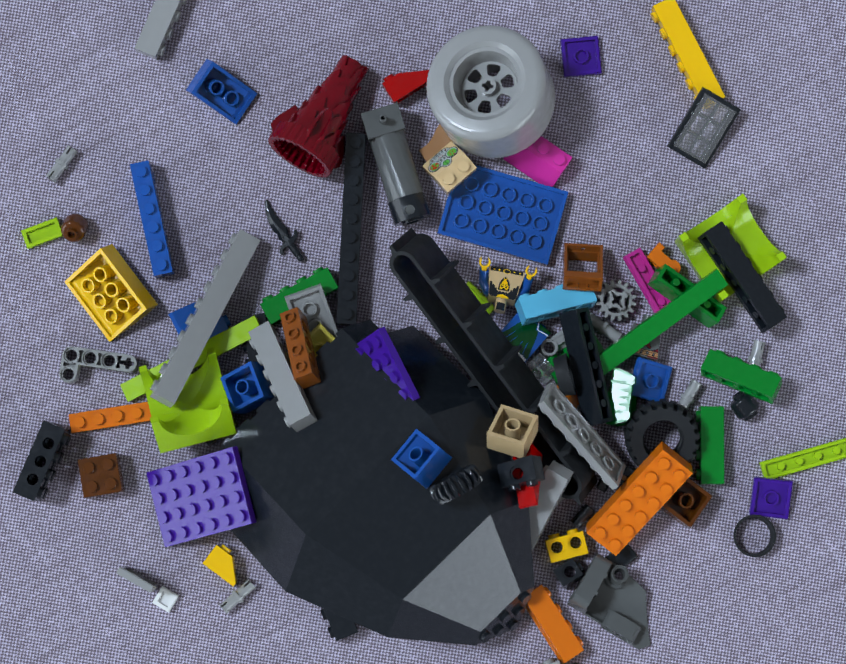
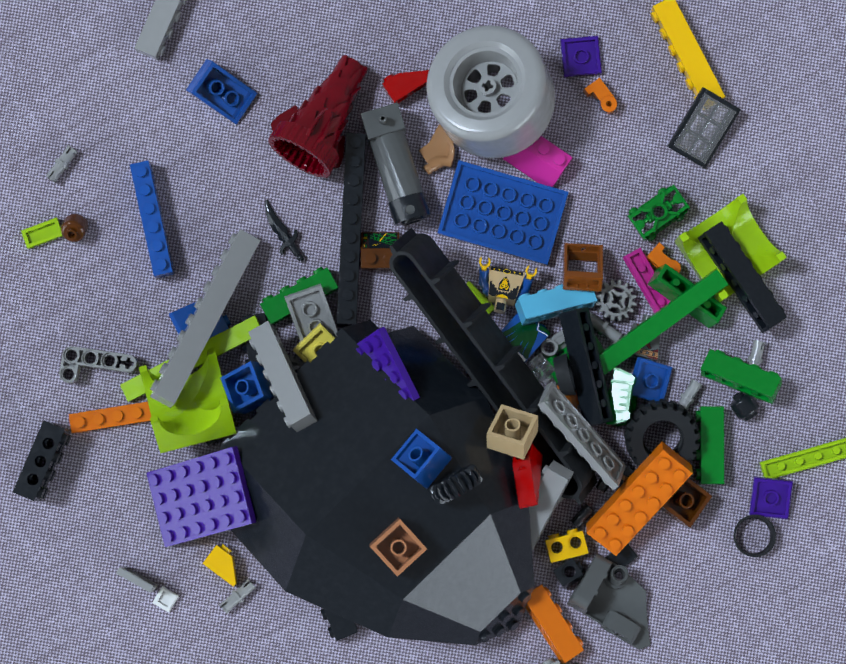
yellow slope [64,244,158,342] -> none
reddish brown brick [78,453,125,498] -> none
dark orange brick [280,307,321,389] -> none
tan slope [422,141,477,195] -> none
black brick [497,455,545,492] -> none
none -> reddish brown slope [361,232,400,271]
none -> nougat brick [369,517,427,576]
none -> orange leg [583,78,617,114]
none -> green piece [627,184,690,241]

